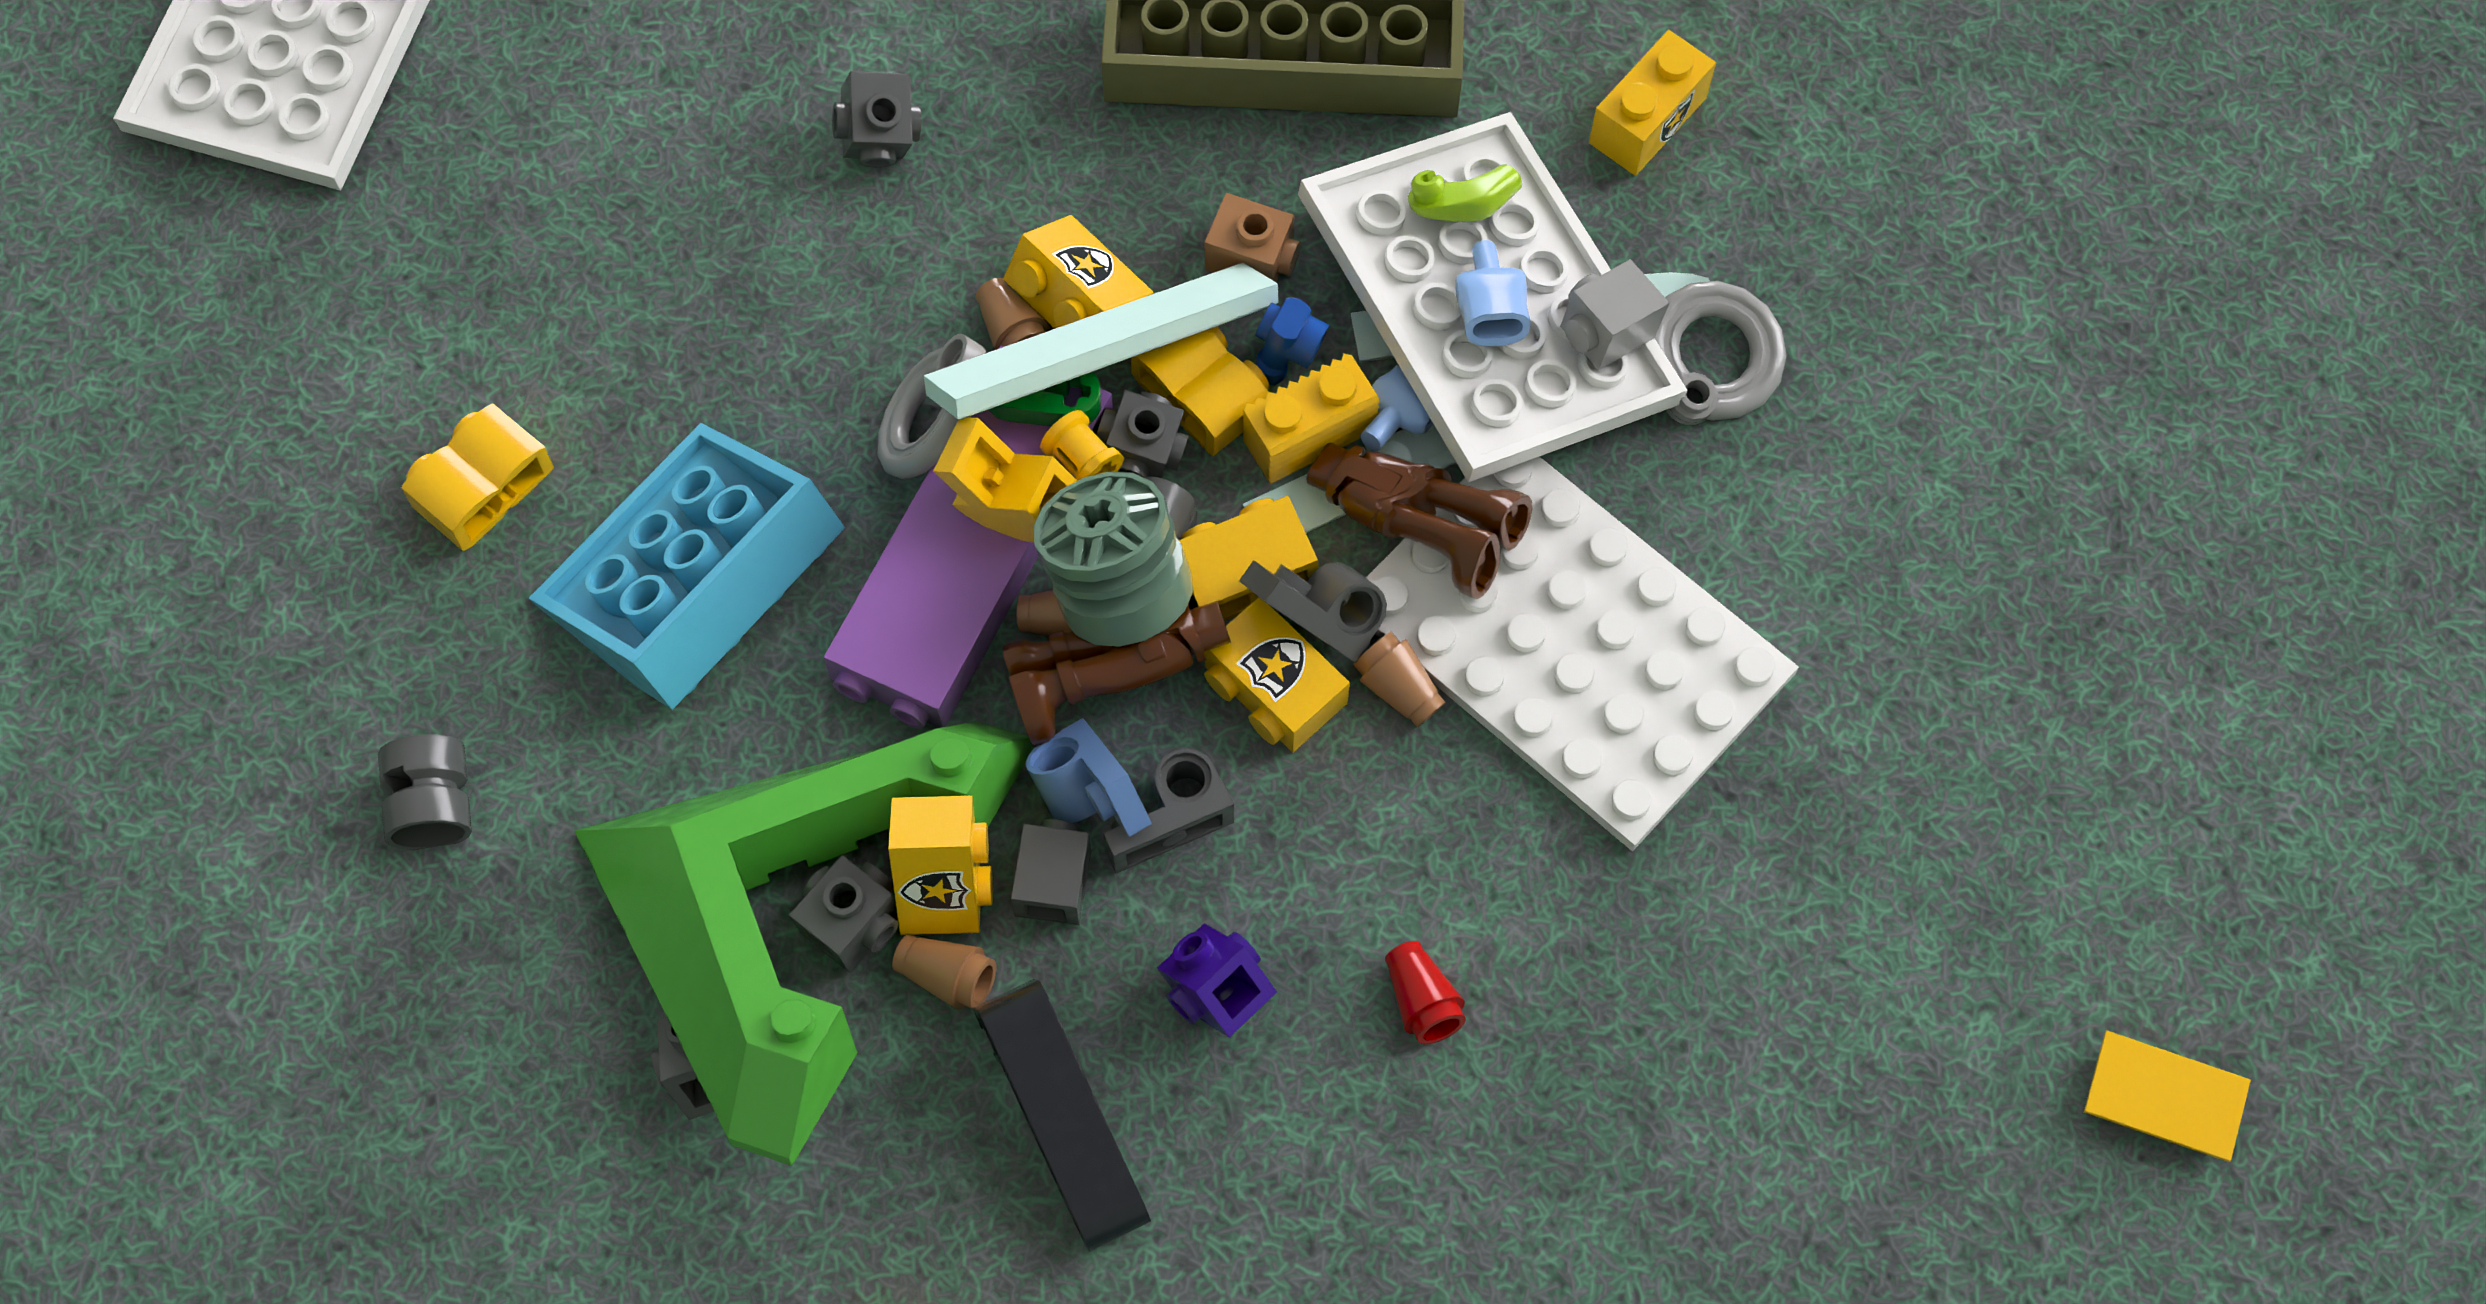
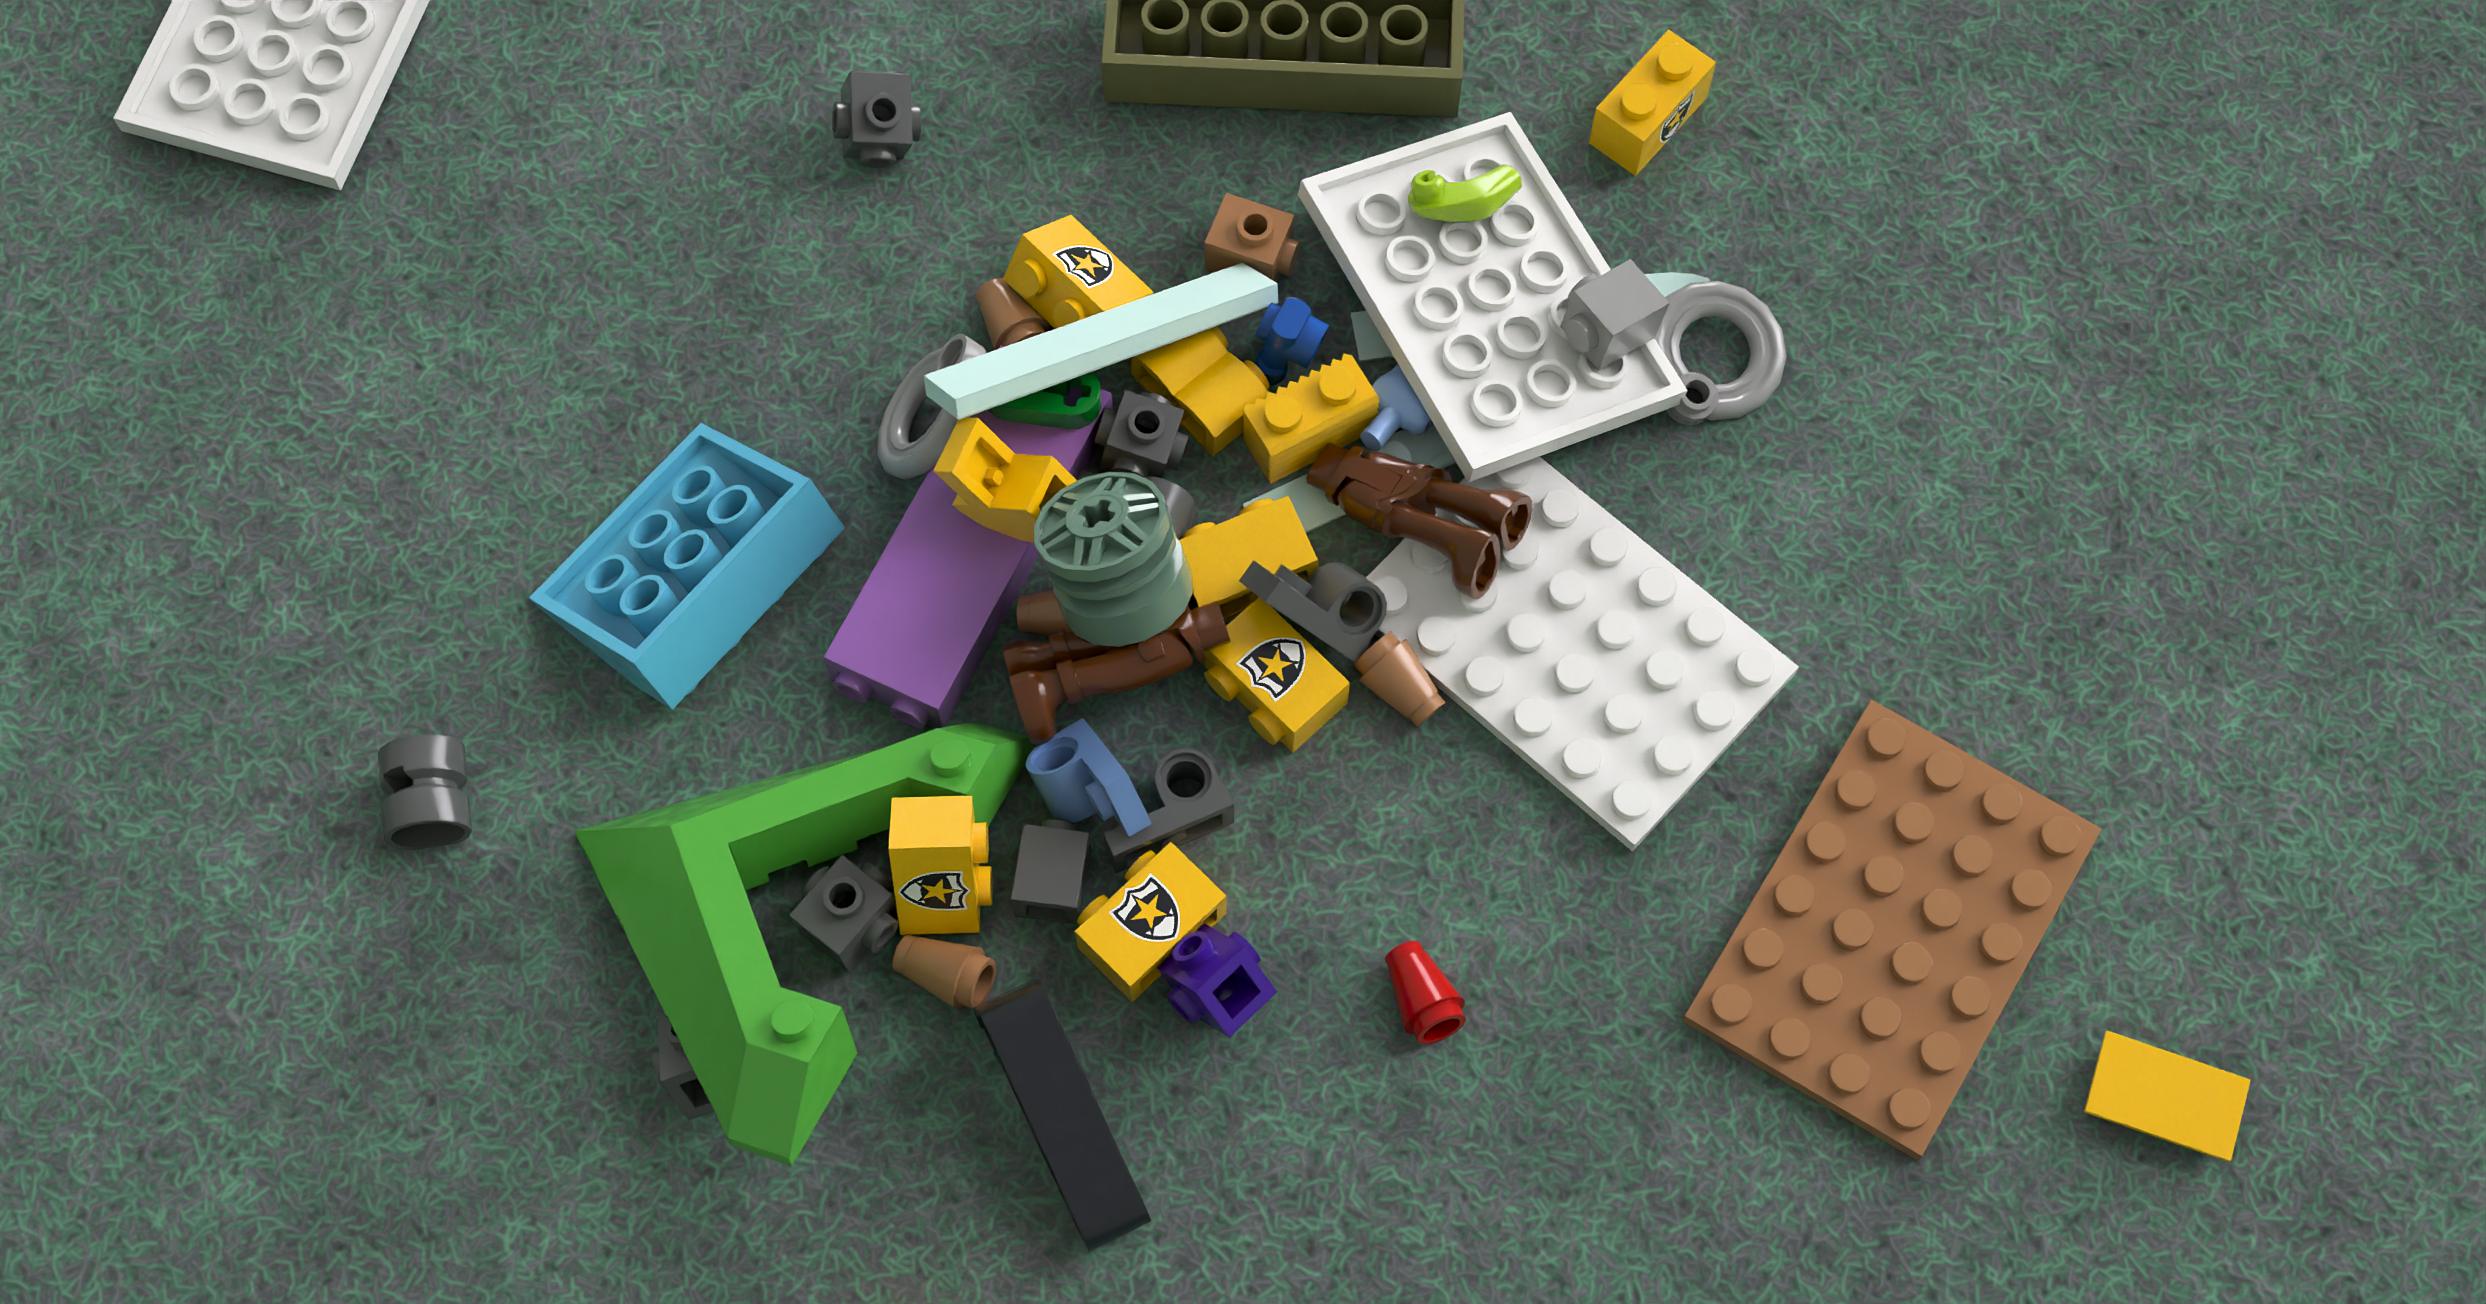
yellow brick [401,404,554,551] -> none
yellow bush [1040,410,1124,481] -> none
light blue piece [1456,240,1531,346] -> none
none -> yellow brick [1075,842,1227,1002]
none -> medium nougat plate [1682,699,2102,1161]

